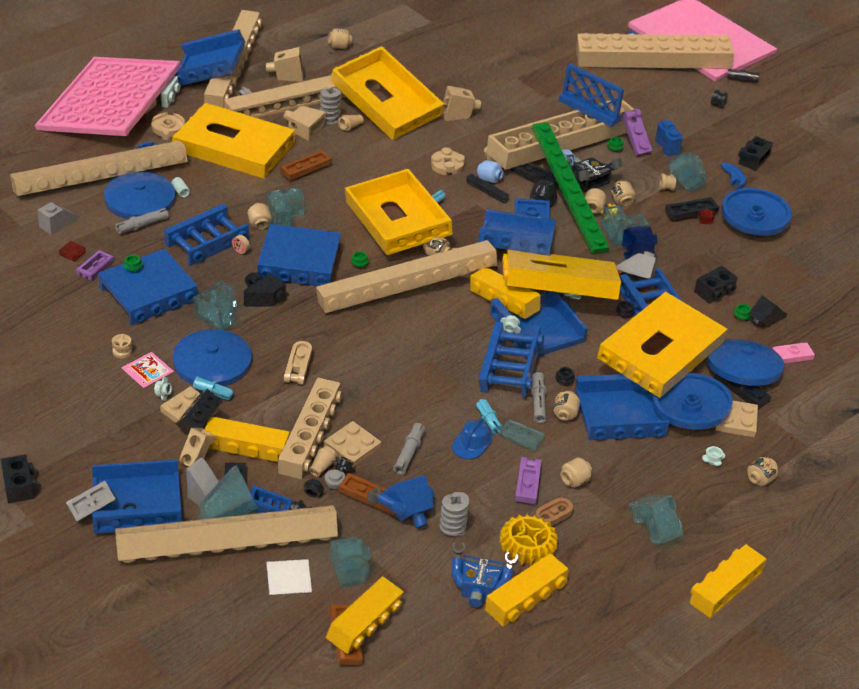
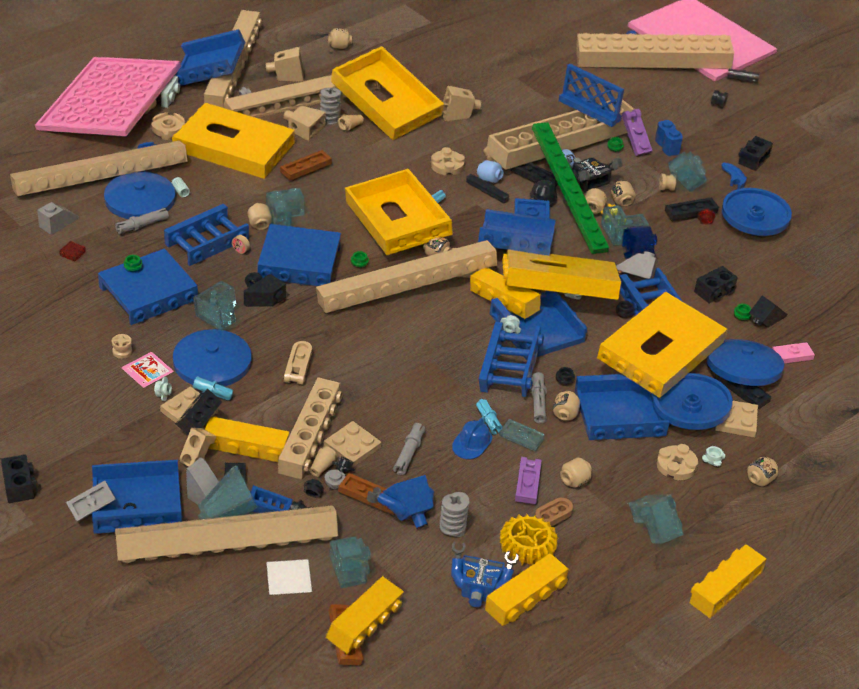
medium lavender tile [76,250,114,281] -> none
none -> tan plate [657,444,698,480]

